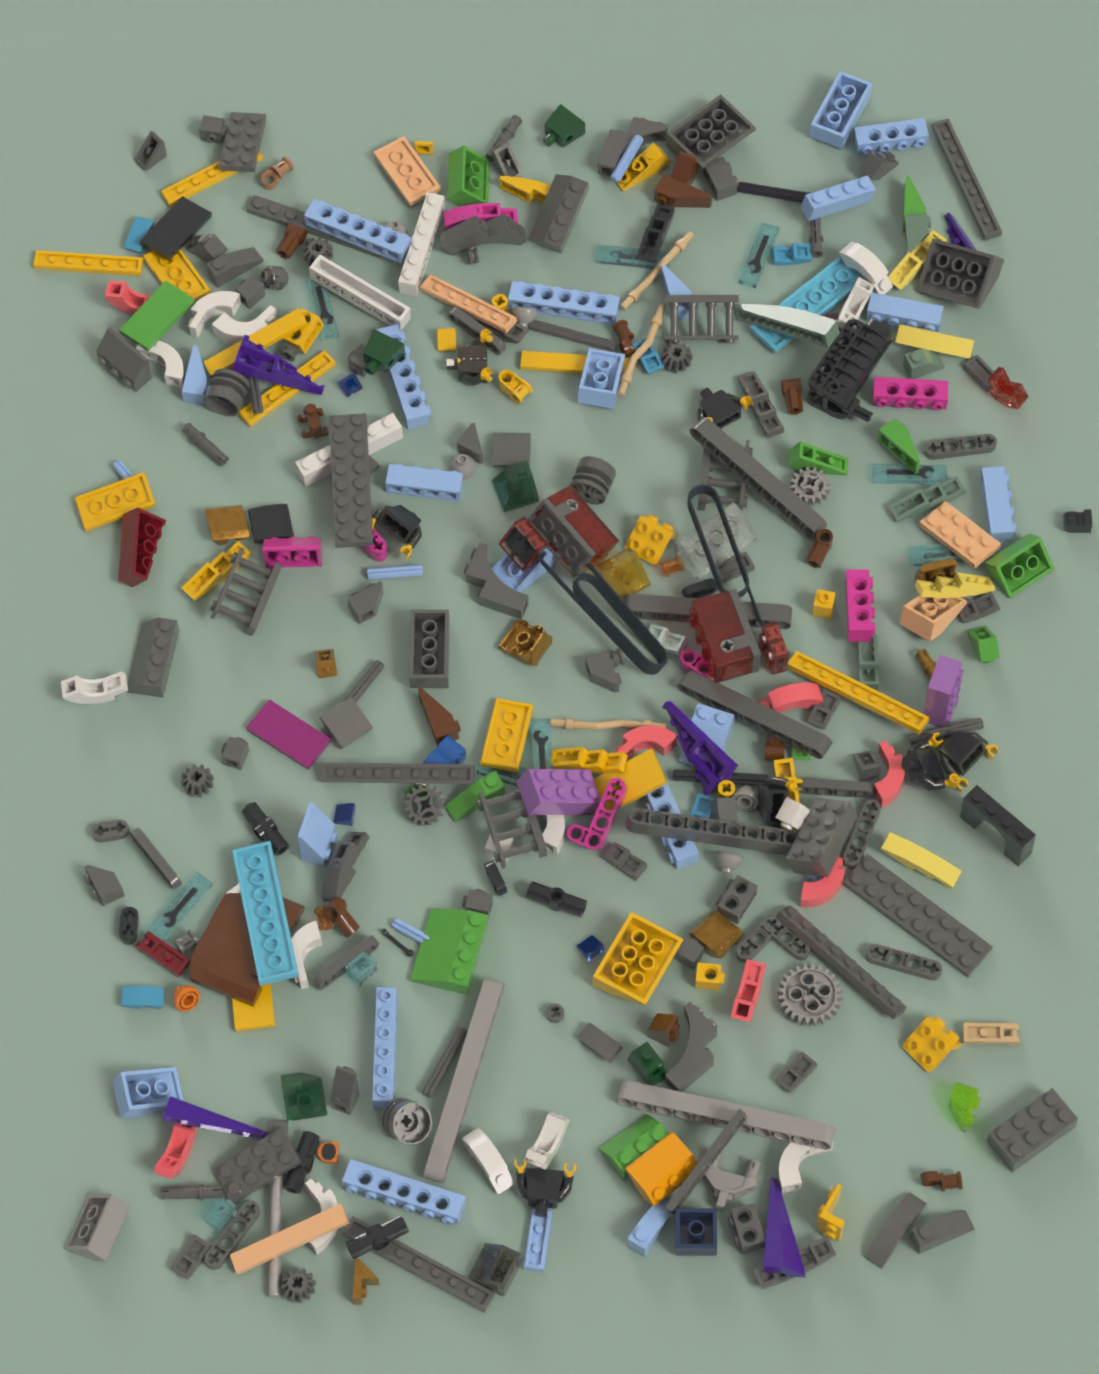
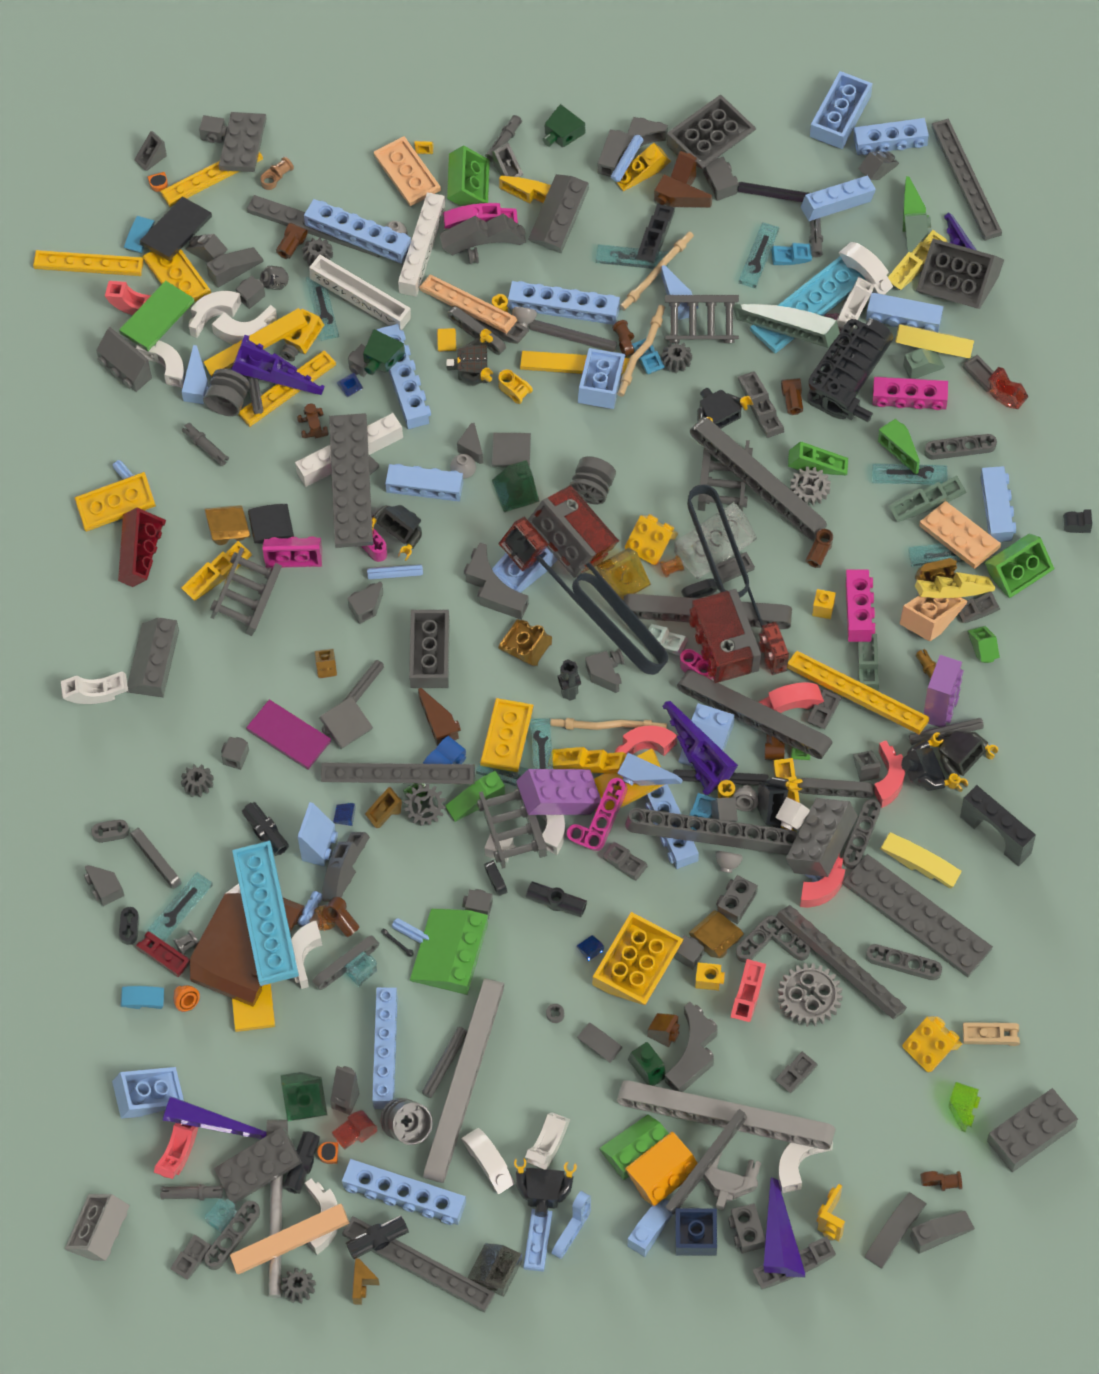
none -> tile [147,172,168,192]
none -> light blue axle [297,891,322,927]
none -> clear red brick [332,1110,377,1150]
none -> pearl gold slope [365,787,402,828]
none -> light blue beam [552,1191,591,1259]
none -> black piece [557,659,581,701]
none -> light blue slope [618,753,683,786]

